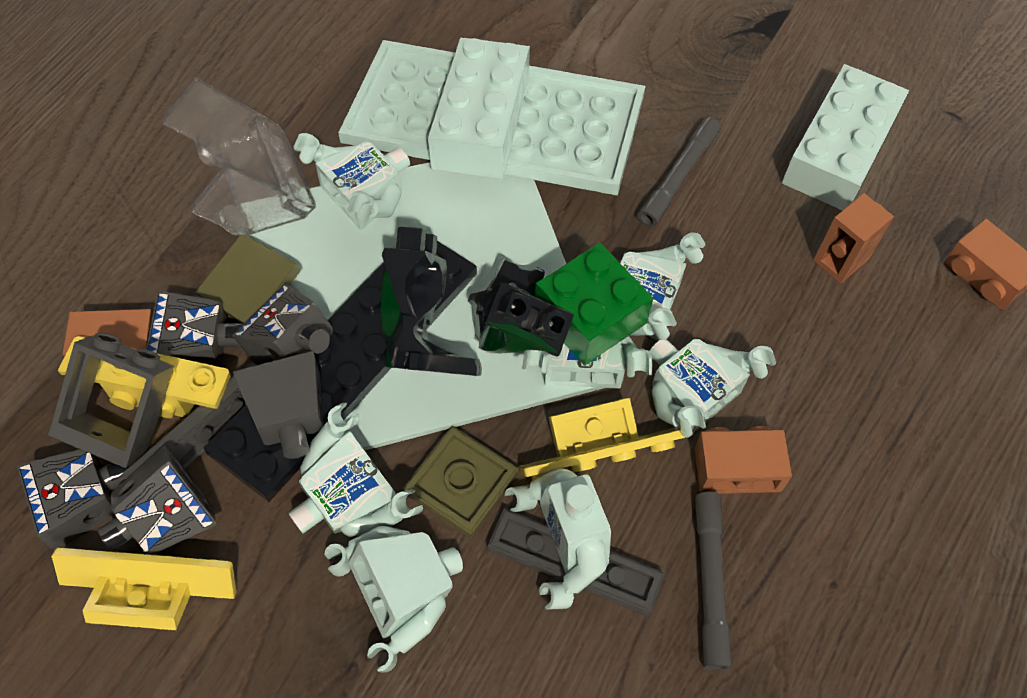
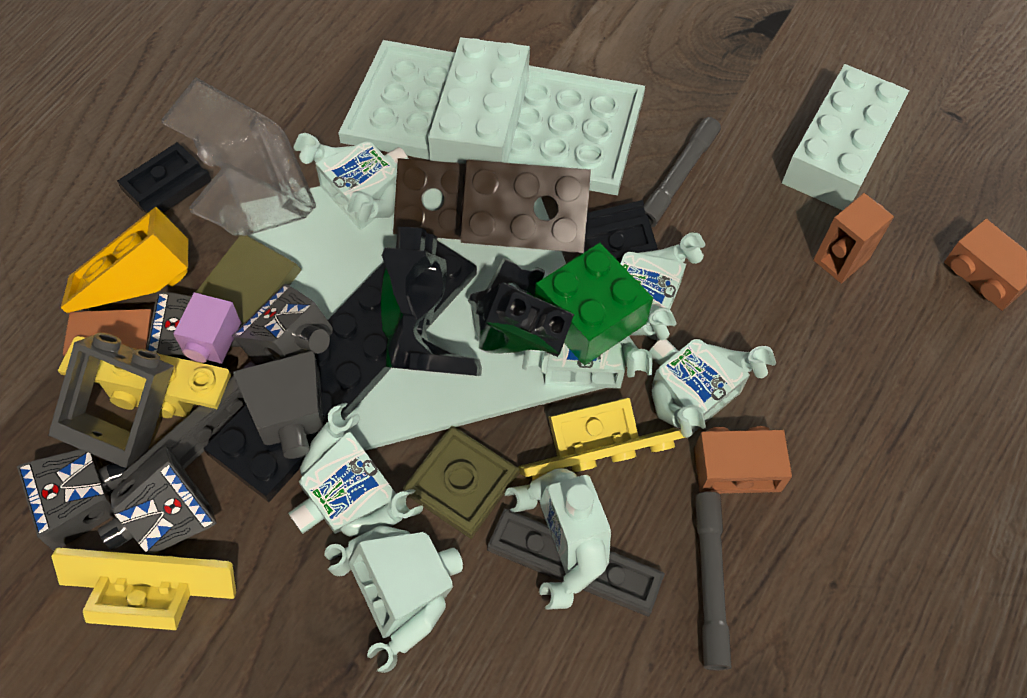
none -> yellow slope [61,207,188,313]
none -> black plate [117,142,212,214]
none -> lavender brick [173,292,241,364]
none -> dark brown bracket [393,158,591,253]
none -> black plate [580,200,658,263]

